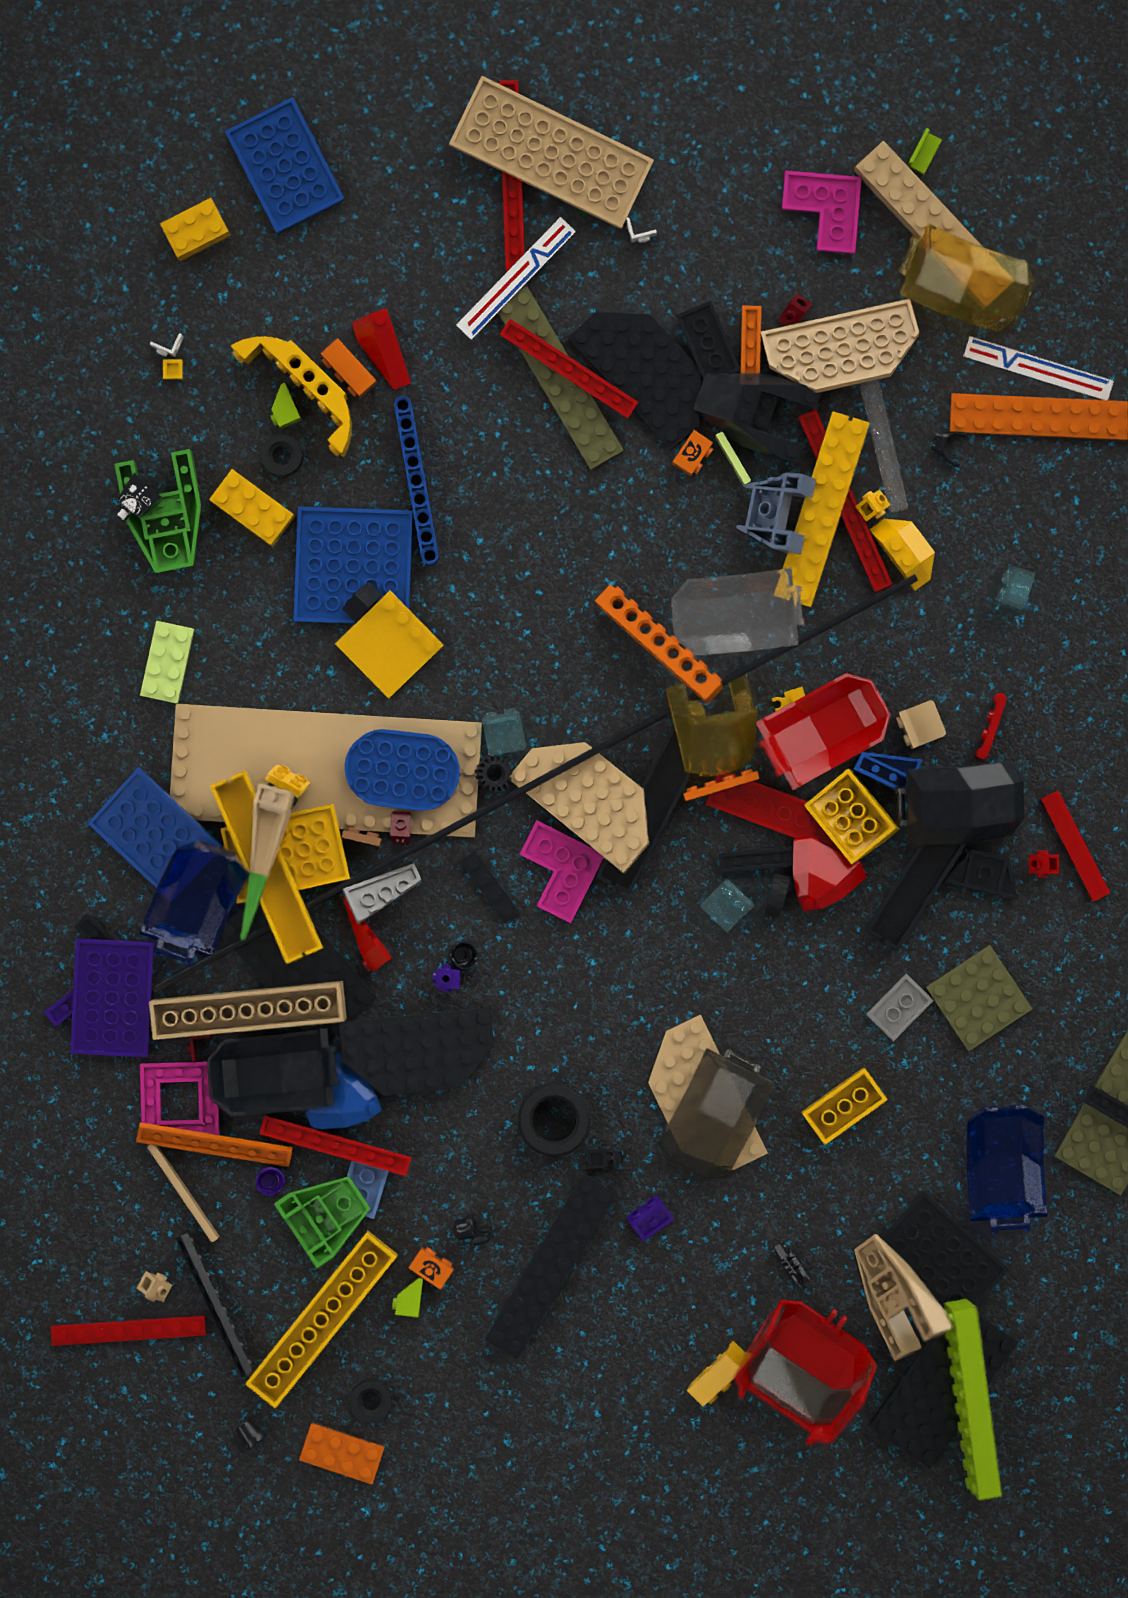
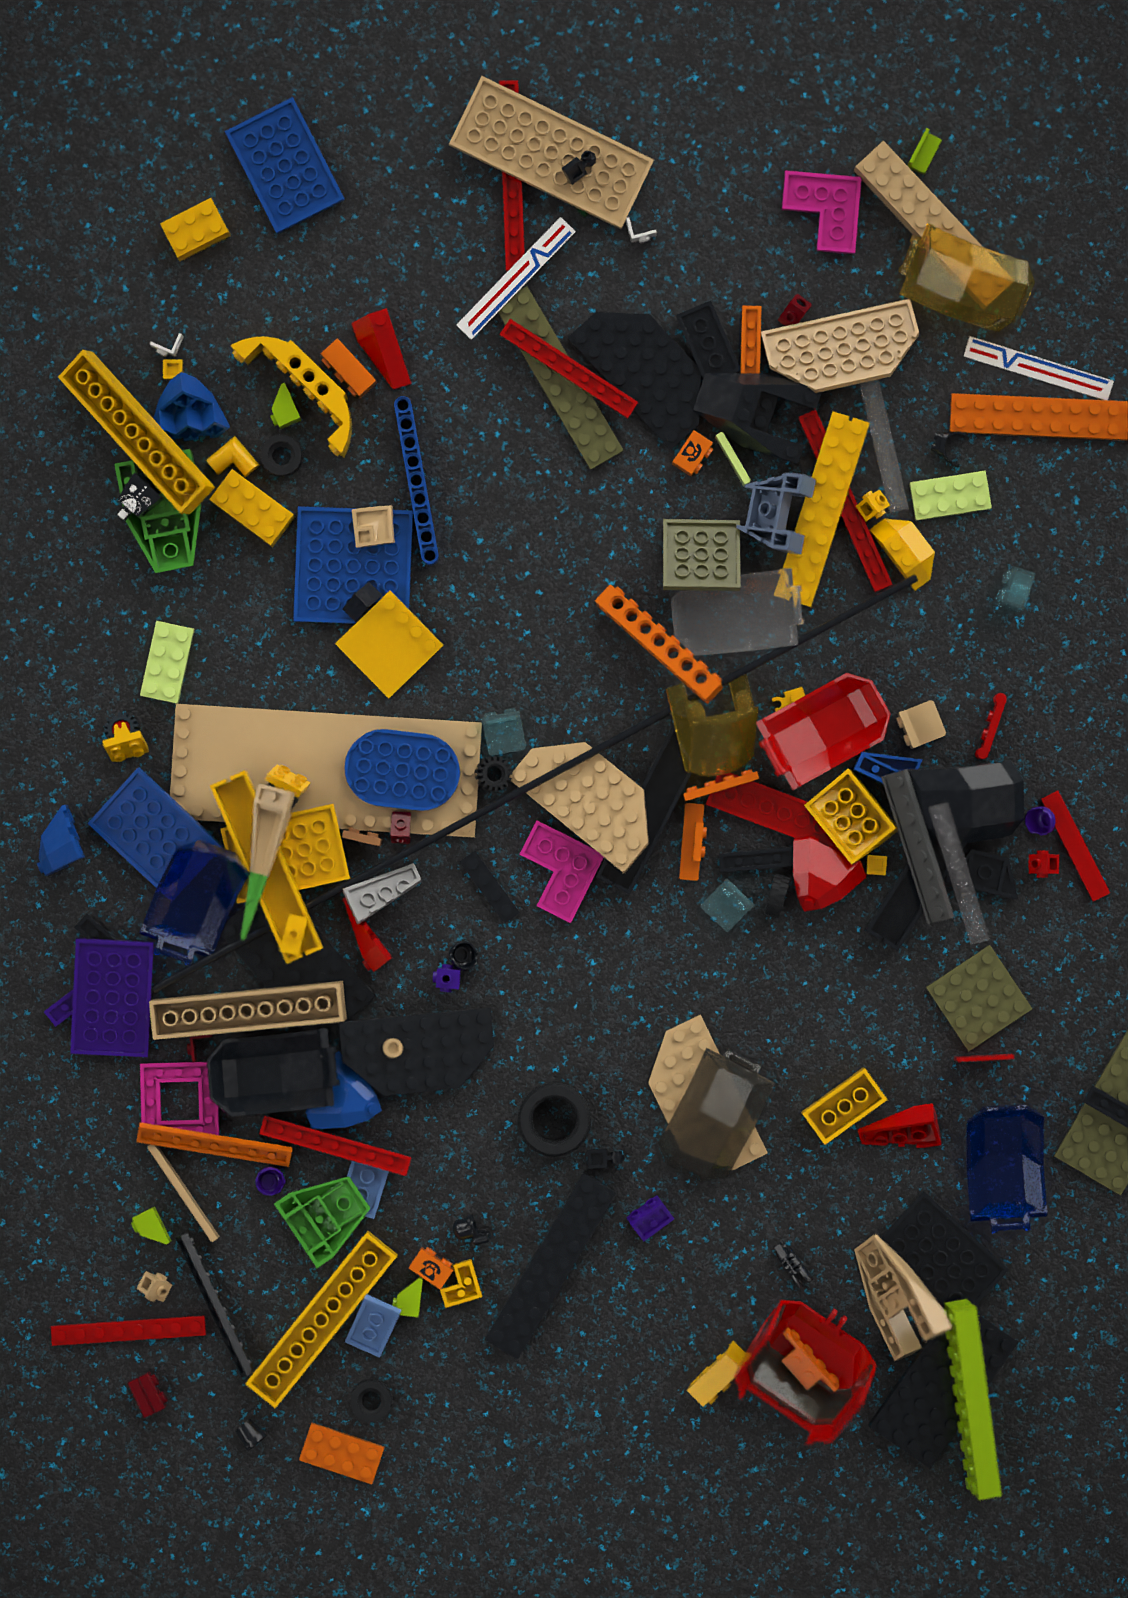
light grey tile [866,974,934,1042] -> none
none -> blue brick [37,804,85,876]
none -> yellow brick [58,350,215,515]
none -> yellow plate [103,712,149,762]
none -> dark red brick [127,1371,168,1418]
none -> lime slope [131,1206,172,1244]
none -> blue brick [153,372,230,441]
none -> yellow brick [206,436,260,477]
none -> yellow plate [280,913,308,956]
none -> medium blue plate [345,1294,401,1358]
none -> tan plate [352,505,395,548]
none -> tan tile [383,1038,403,1058]
none -> yellow brick [440,1259,483,1308]
none -> black plate [562,151,596,185]
none -> olive plate [663,519,741,591]
none -> orange bracket [679,803,707,881]
none -> orange bracket [782,1327,839,1392]
none -> red wedge [858,1103,942,1148]
none -> yellow plate [866,855,887,875]
none -> dark grey plate [881,769,954,924]
none -> yellowish green plate [909,471,992,521]
none -> clear plate [929,802,990,945]
none -> red piece [954,1054,1015,1062]
none -> dark purple hair [1025,806,1056,836]

